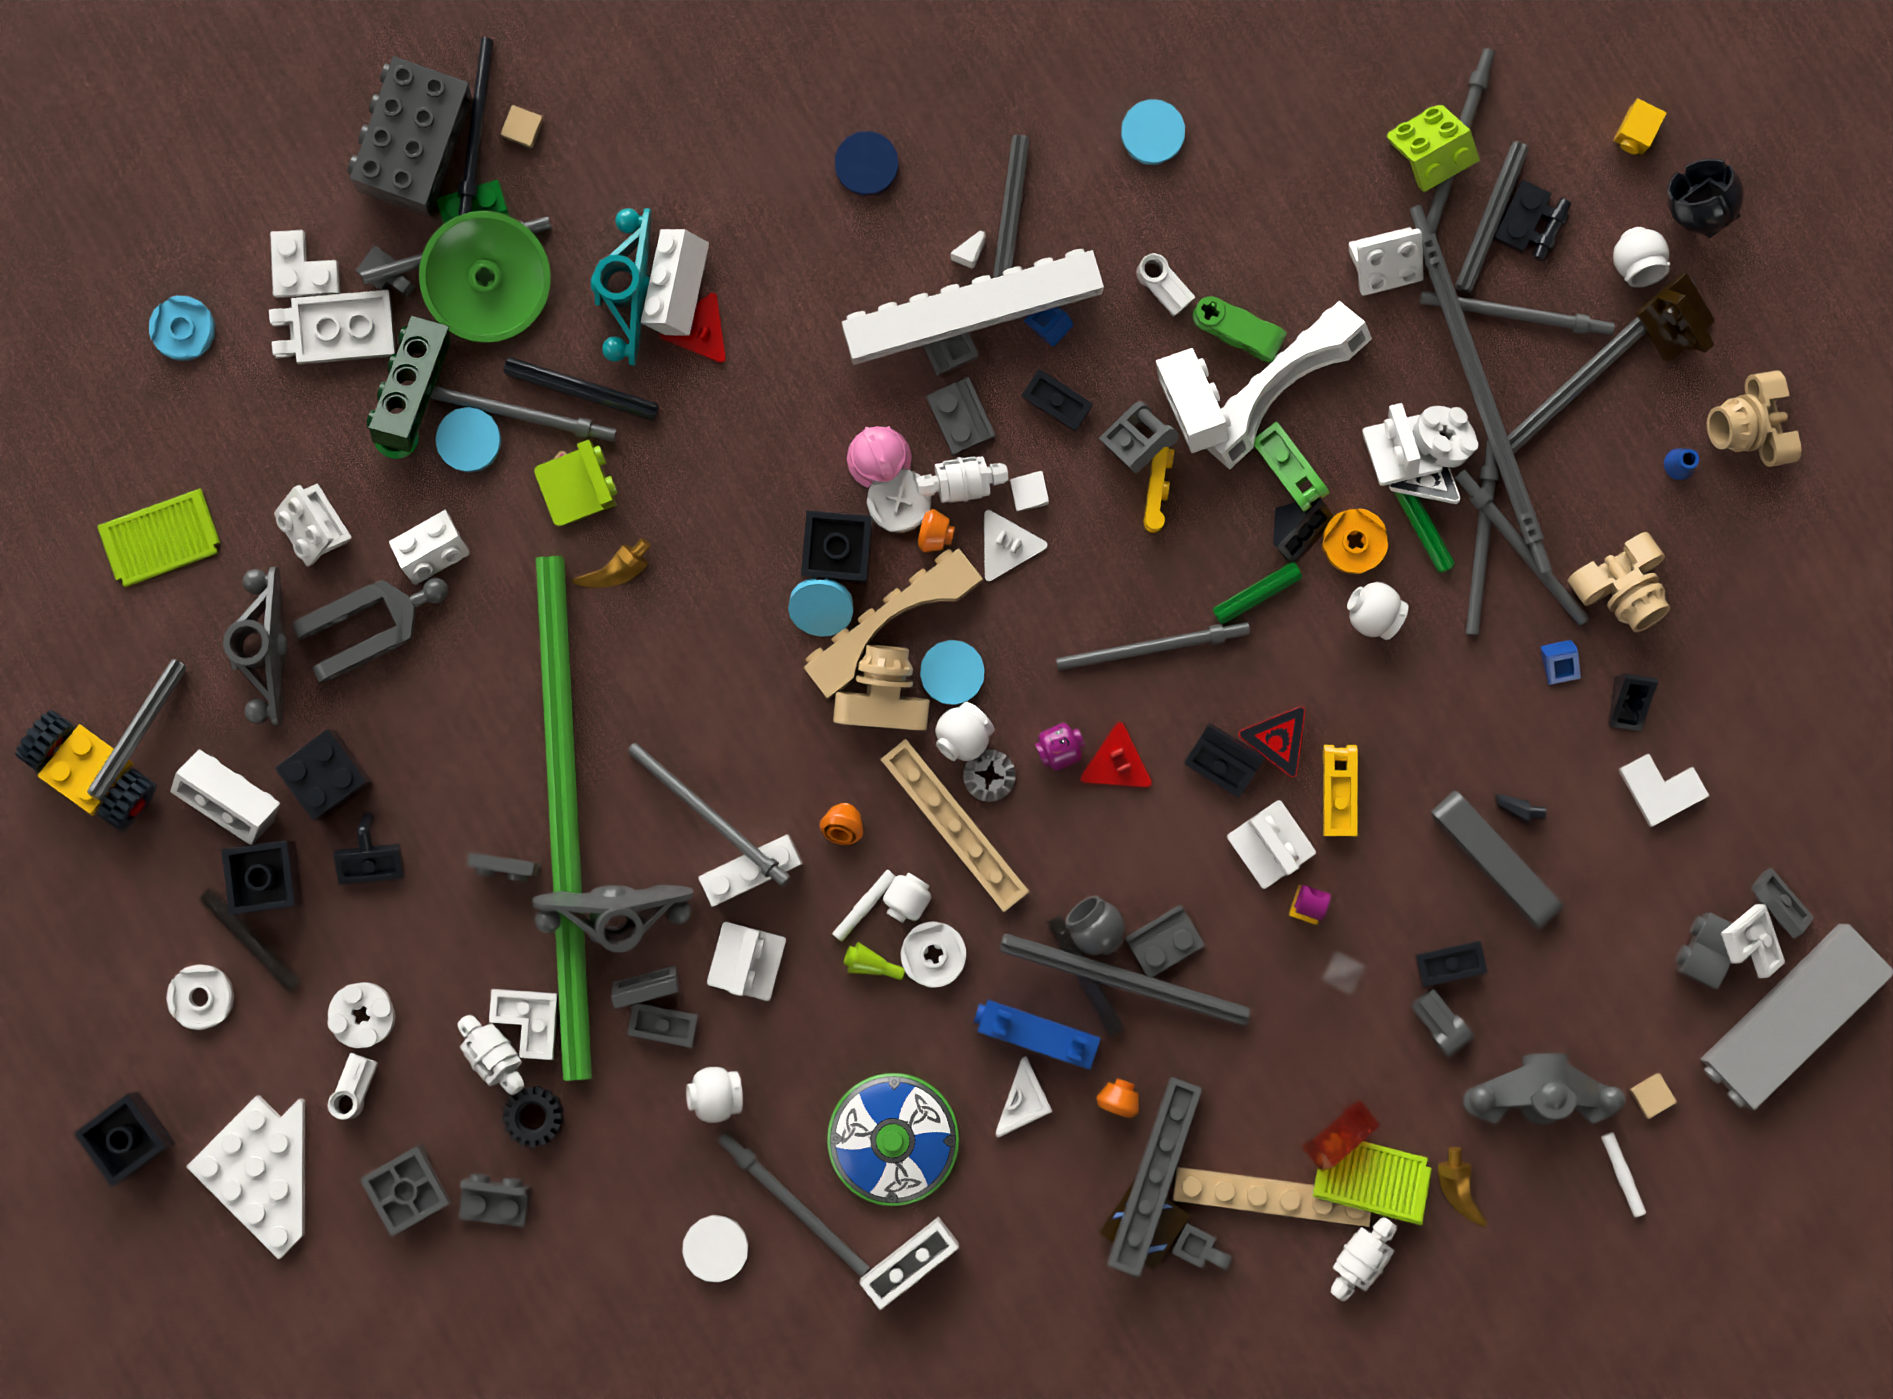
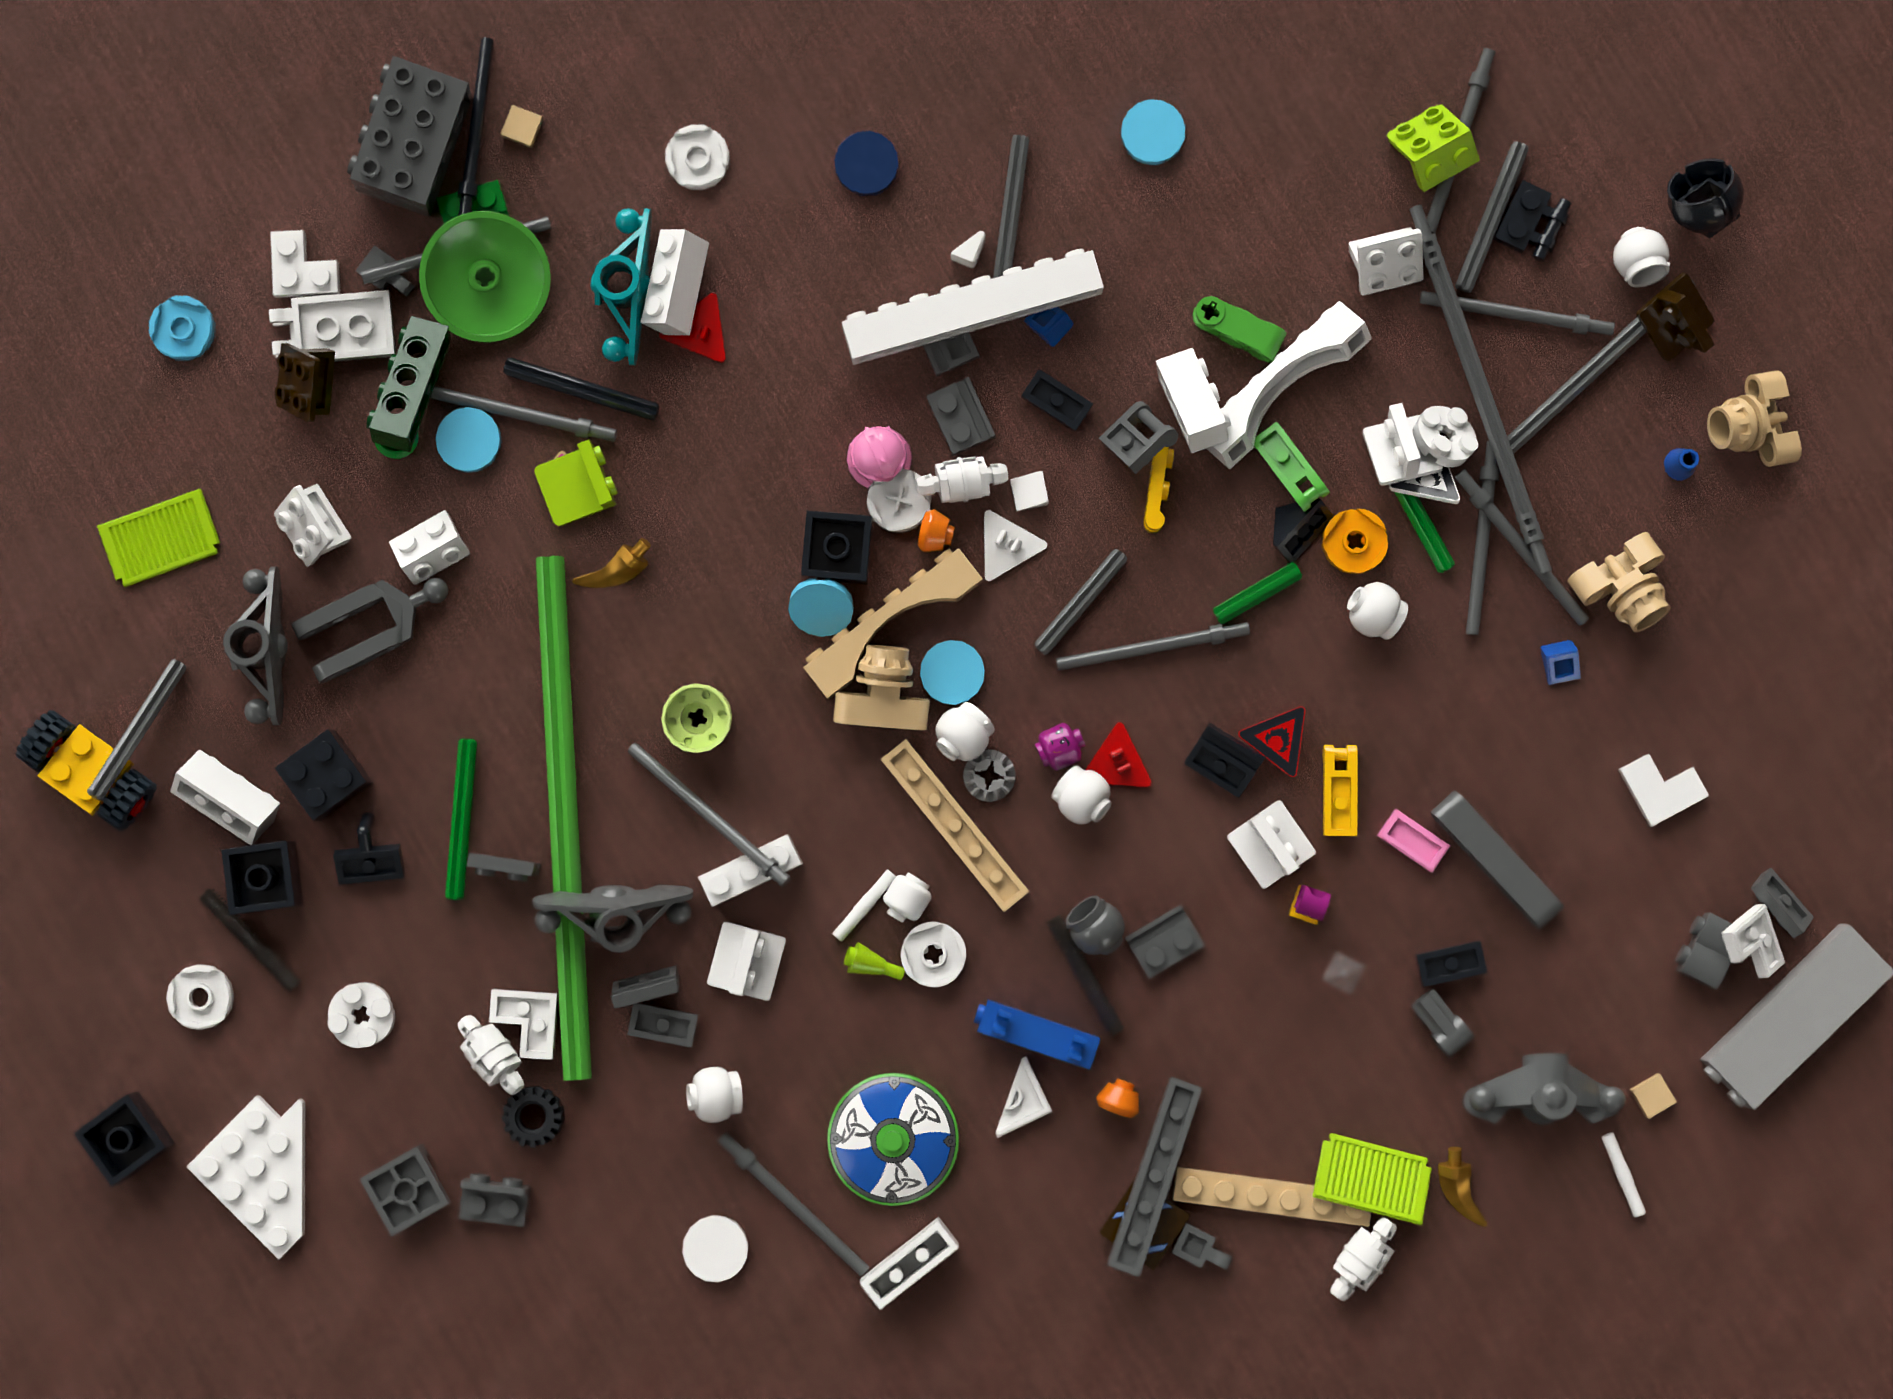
white piece [328,1053,378,1119] -> none
orange cone [820,803,864,845] -> none
dark grey axle [1000,934,1250,1026] -> none
white piece [1136,253,1195,317] -> none
clear red panel [1301,1099,1381,1172] -> none
black bar [1495,793,1546,825] -> none
black slope [1608,674,1658,731] -> none
yellow brick [1613,98,1667,155] -> none
none -> dark brown bracket [274,343,335,422]
none -> green axle [445,738,477,900]
none -> yellowish green wheel [661,683,733,753]
none -> white tile [665,125,729,190]
none -> dark grey axle [1034,549,1127,655]
none -> white piece [1051,765,1112,825]
none -> bright pink tile [1377,809,1450,873]

